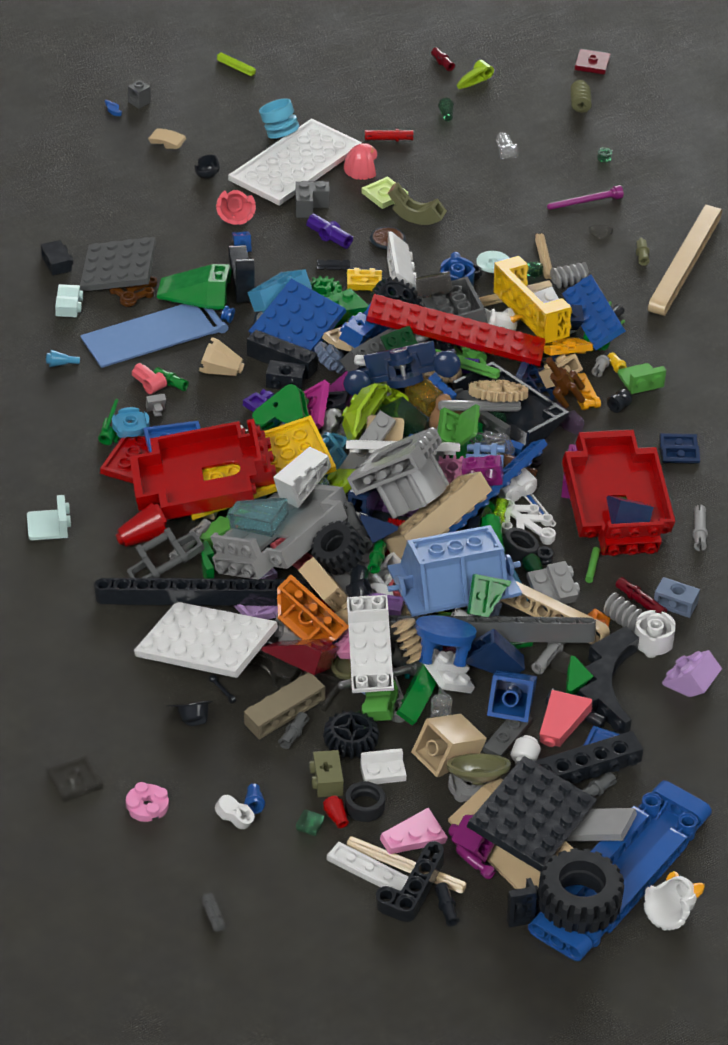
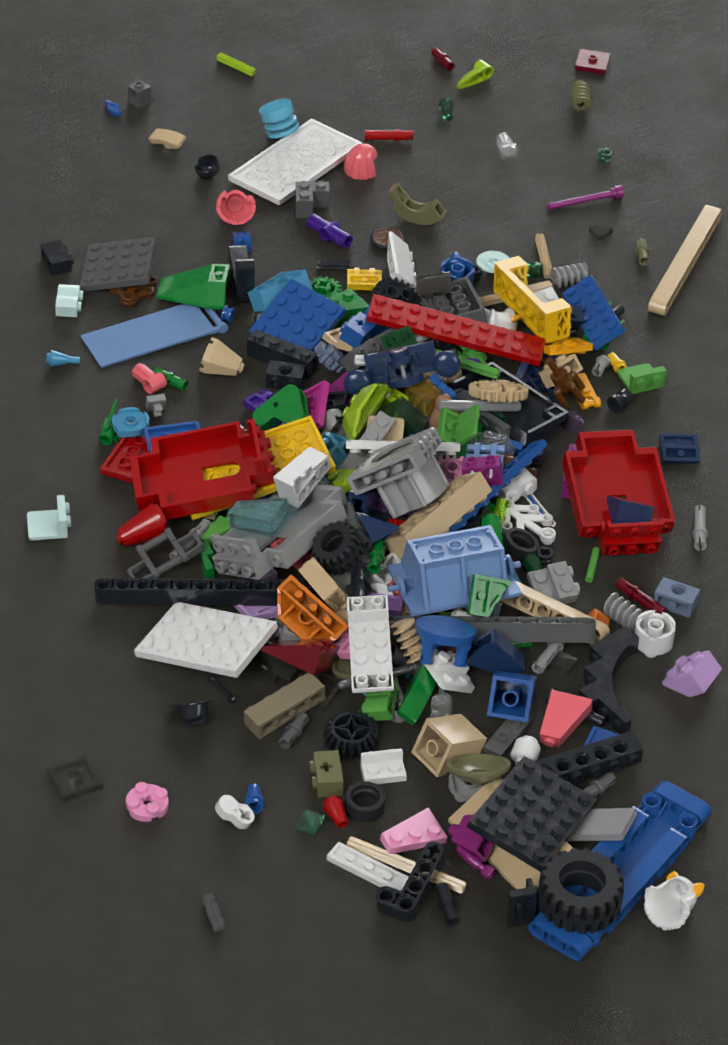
yellowish green plate [362,176,408,209] -> none
green slope [566,656,593,695] -> none

